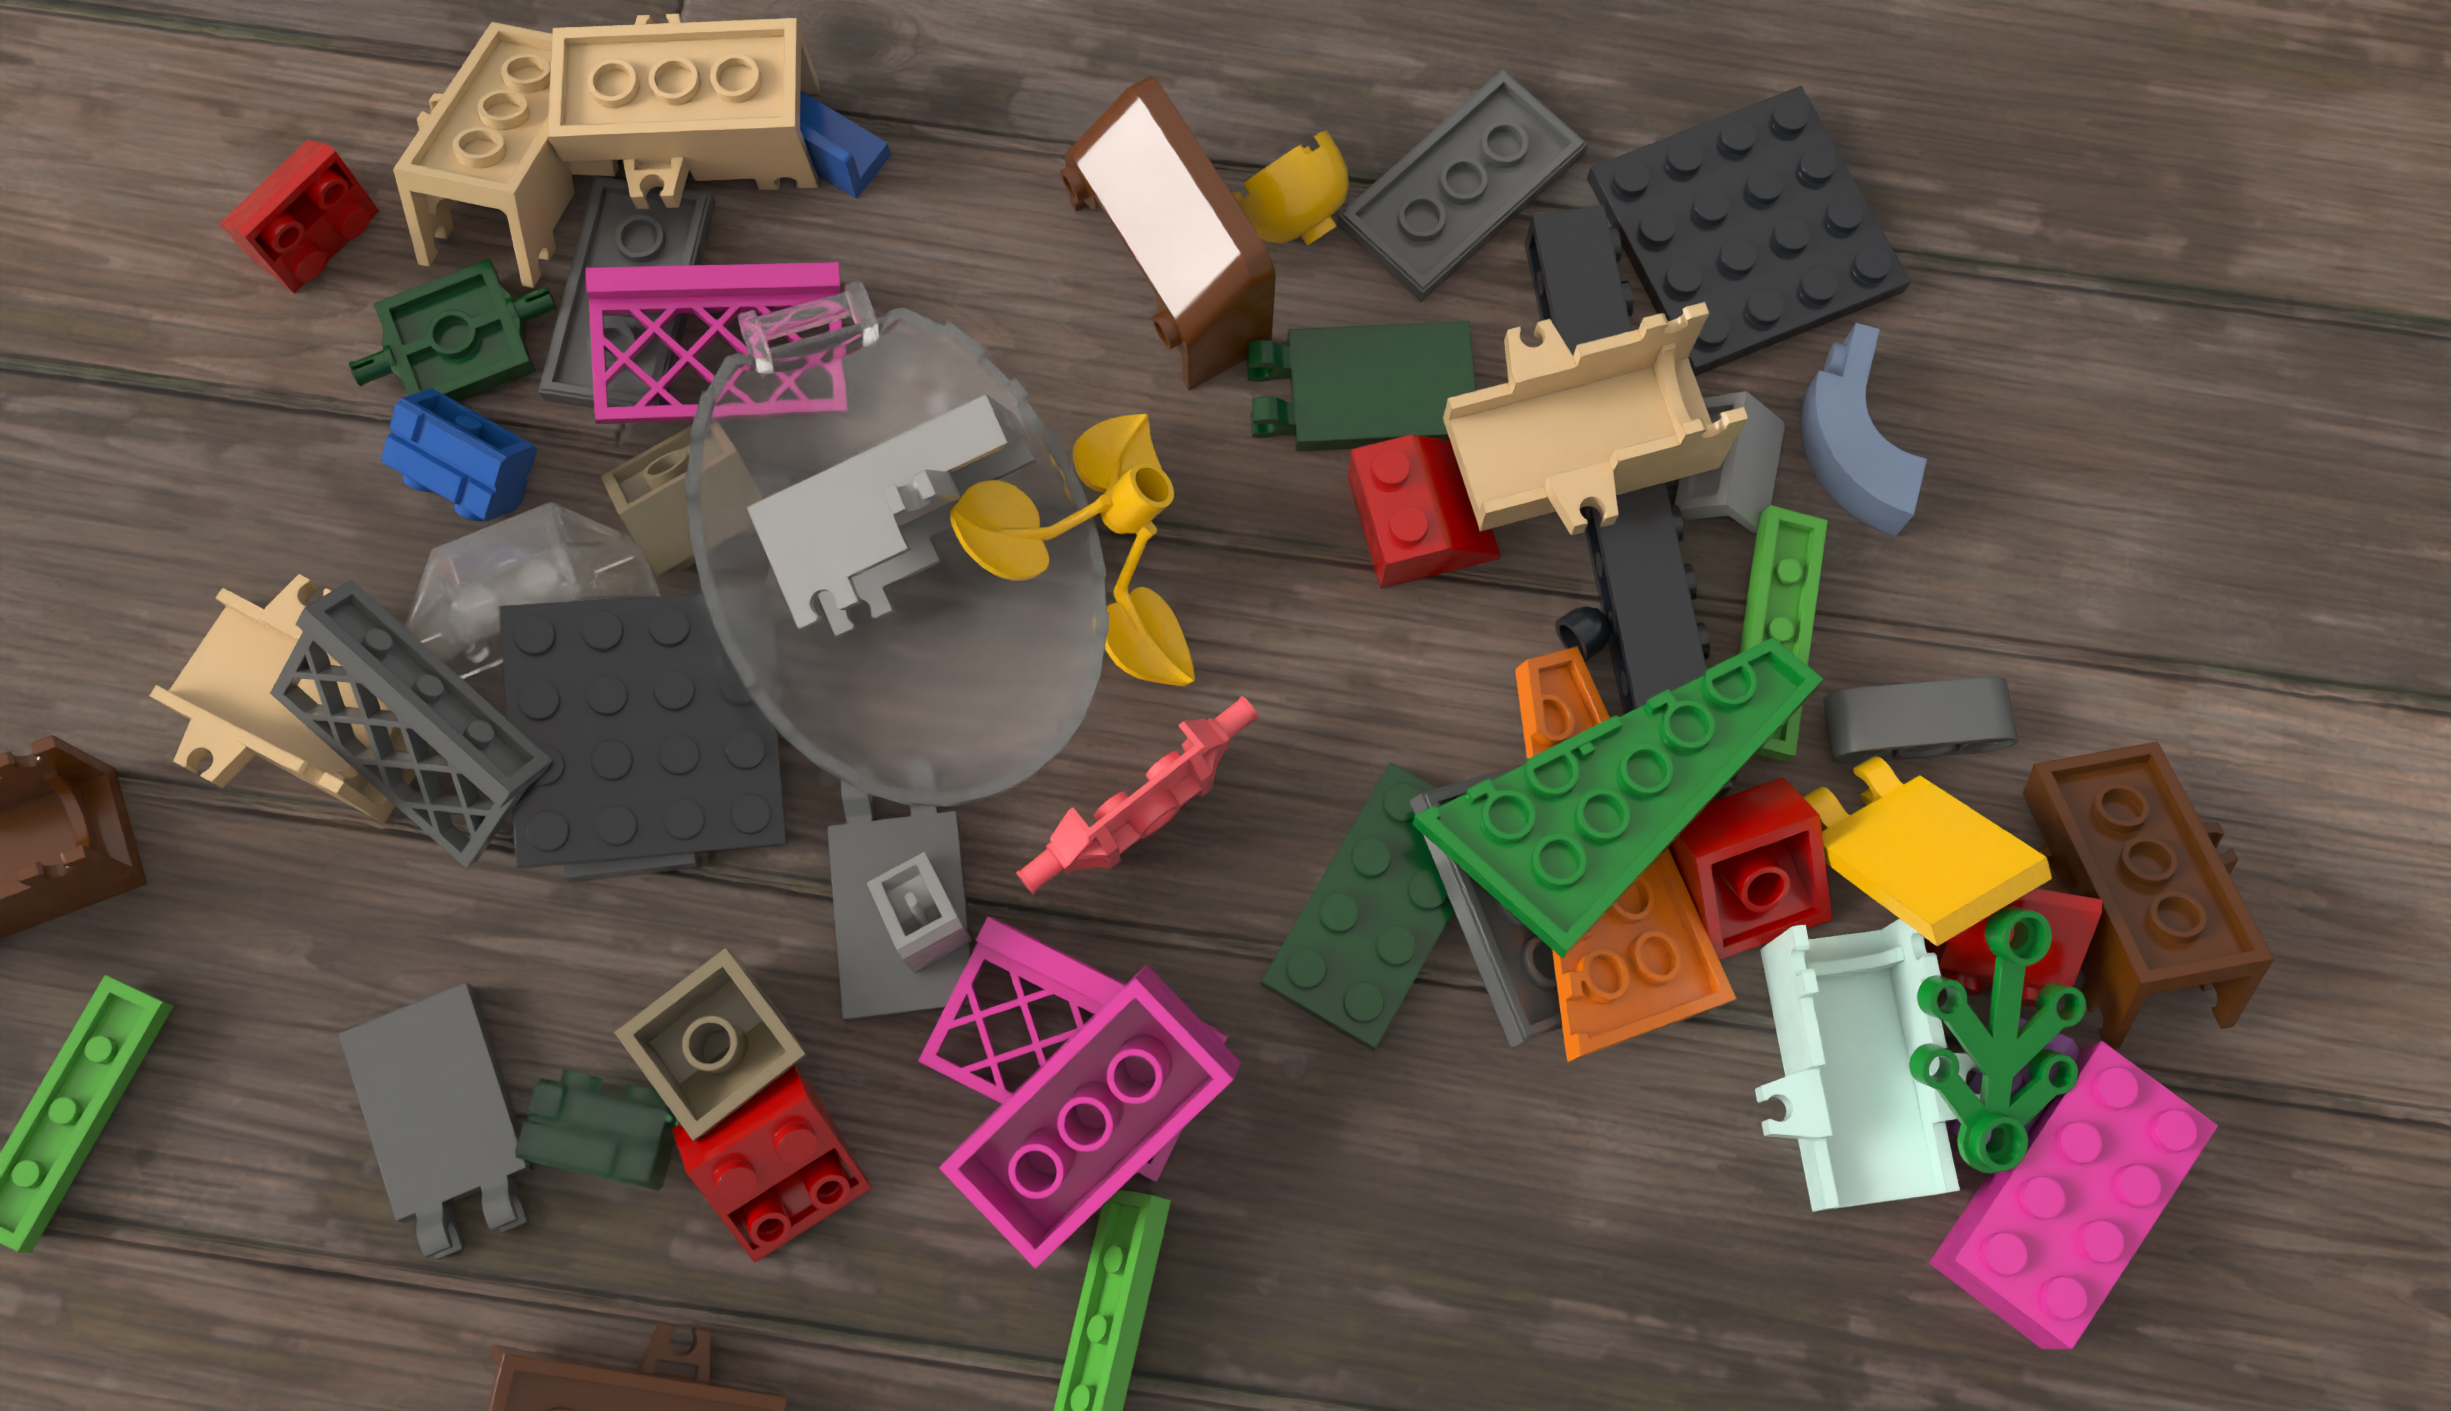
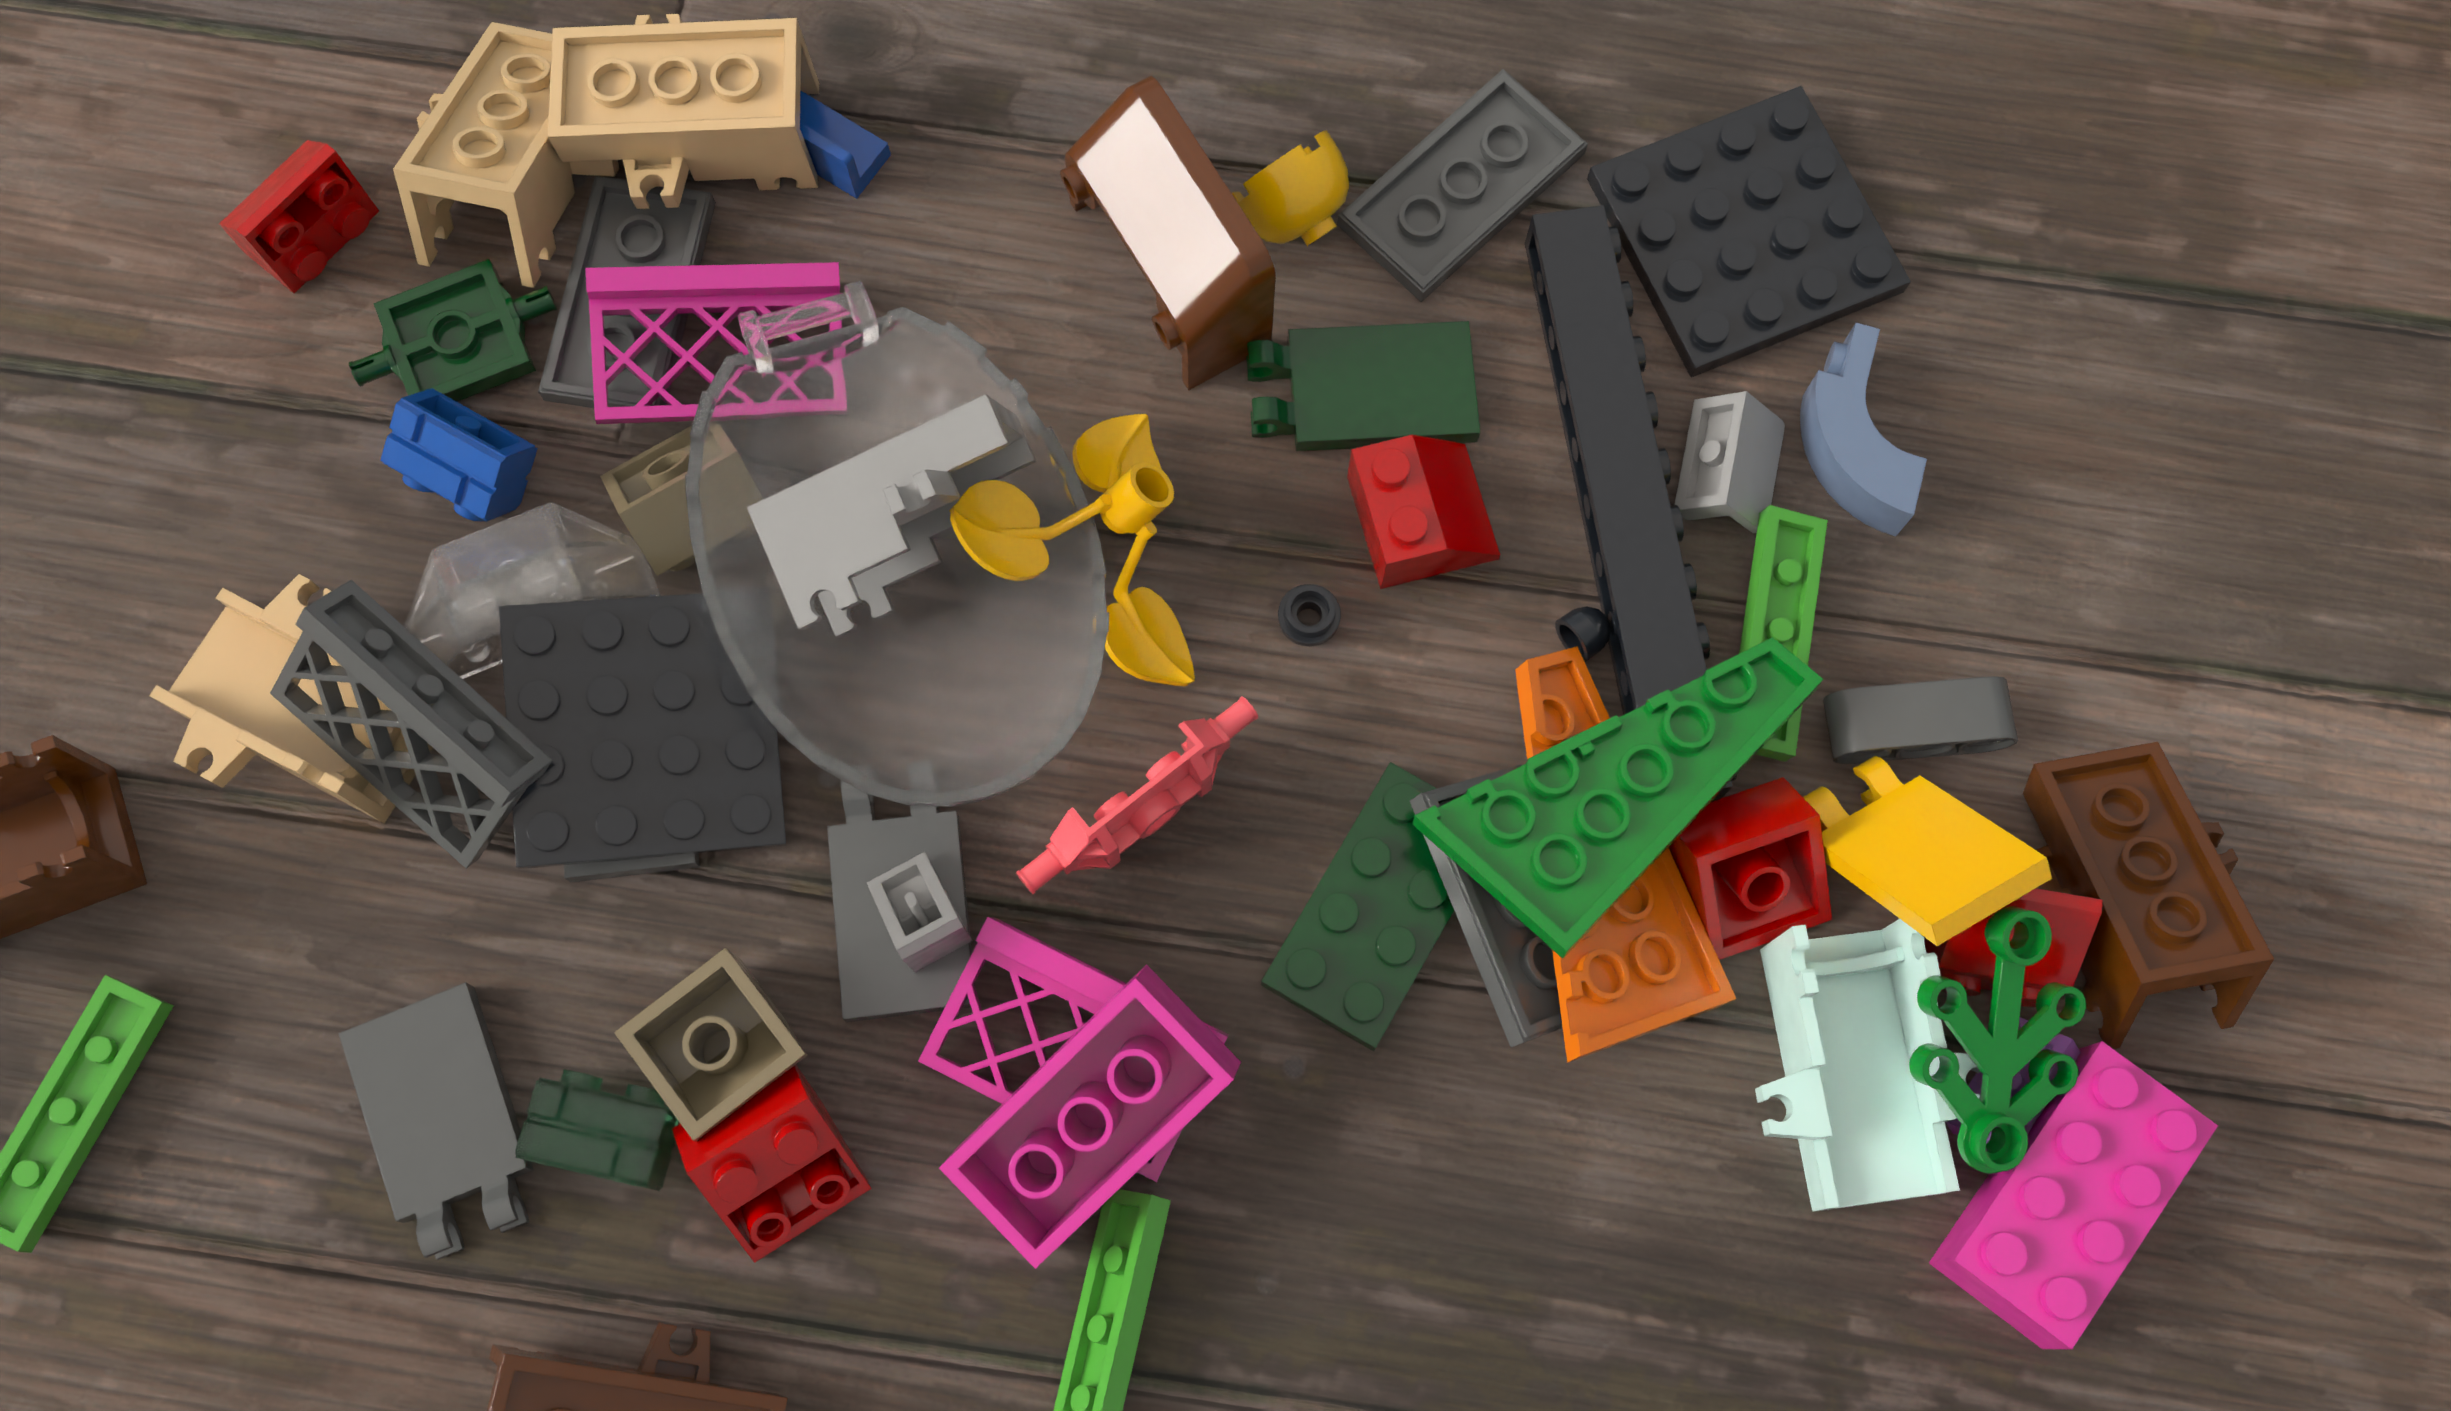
tan piece [1443,302,1748,535] -> none
none -> black plate [1278,584,1341,647]

